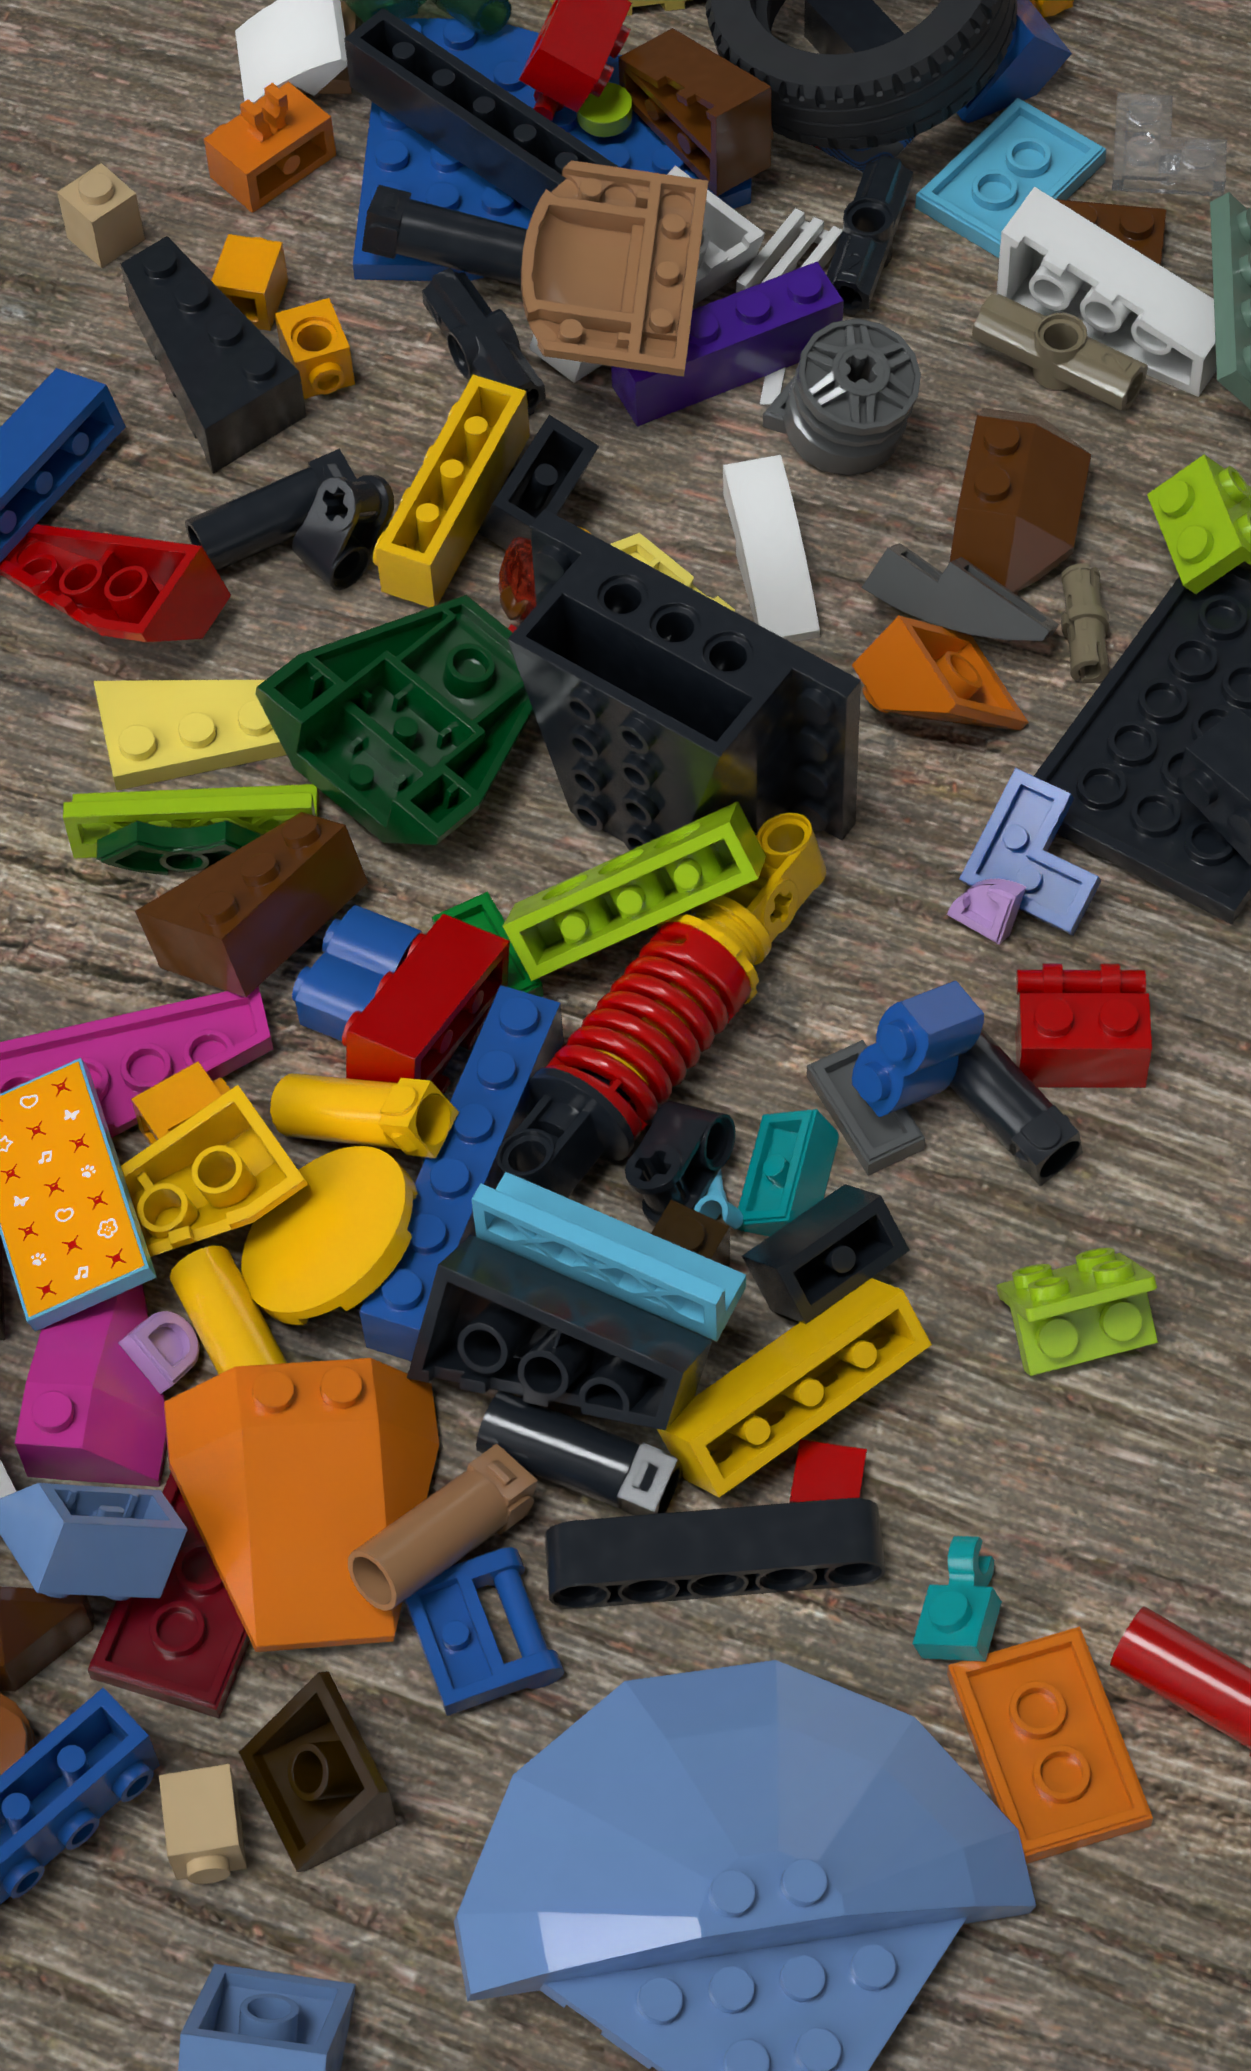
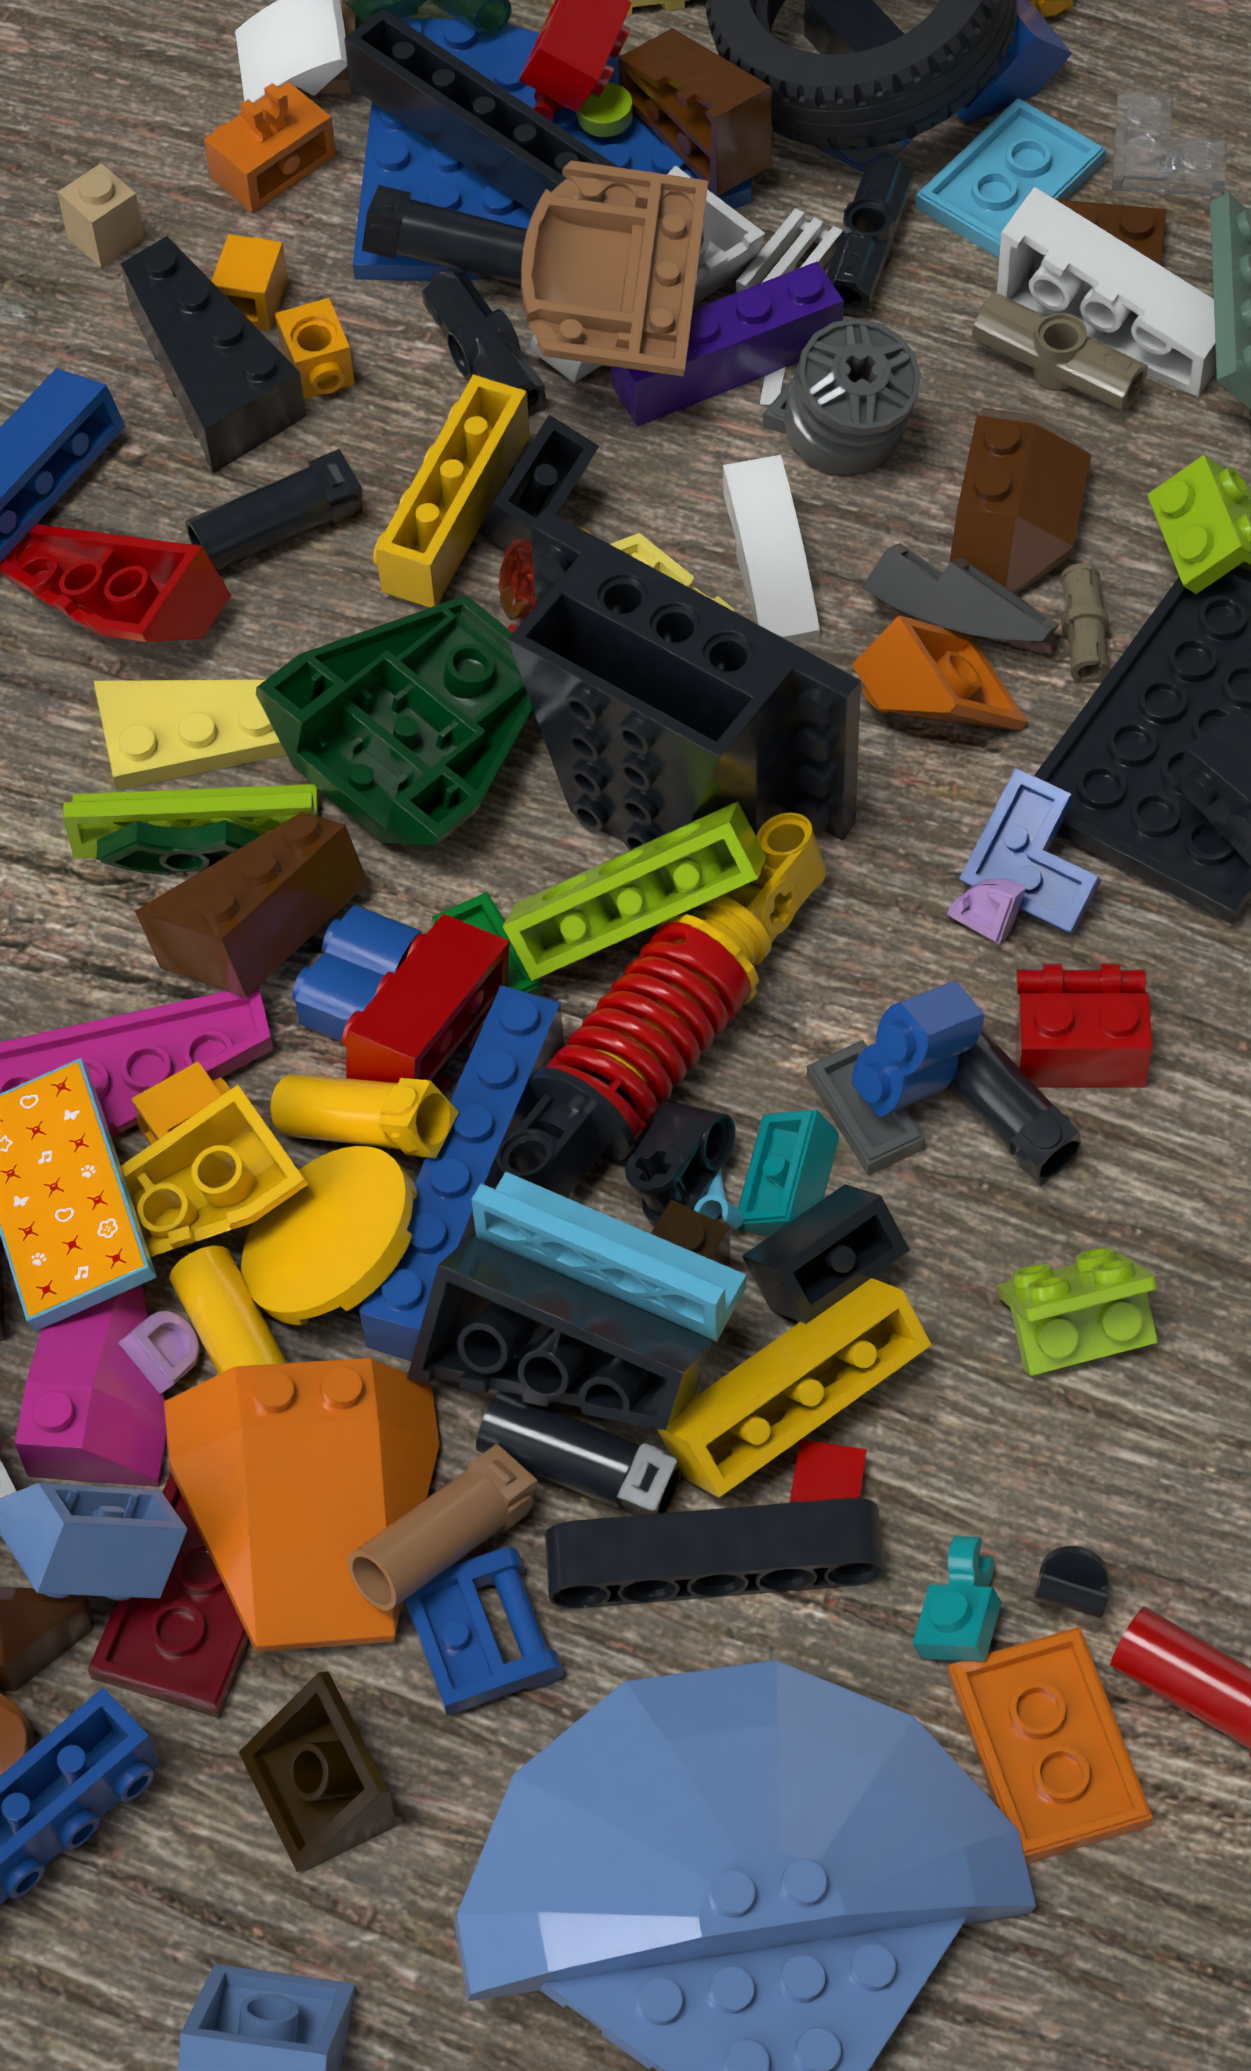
tan brick [159,1764,247,1884] -> none
black piece [292,475,394,590] -> none
none -> black plate [1034,1546,1109,1619]

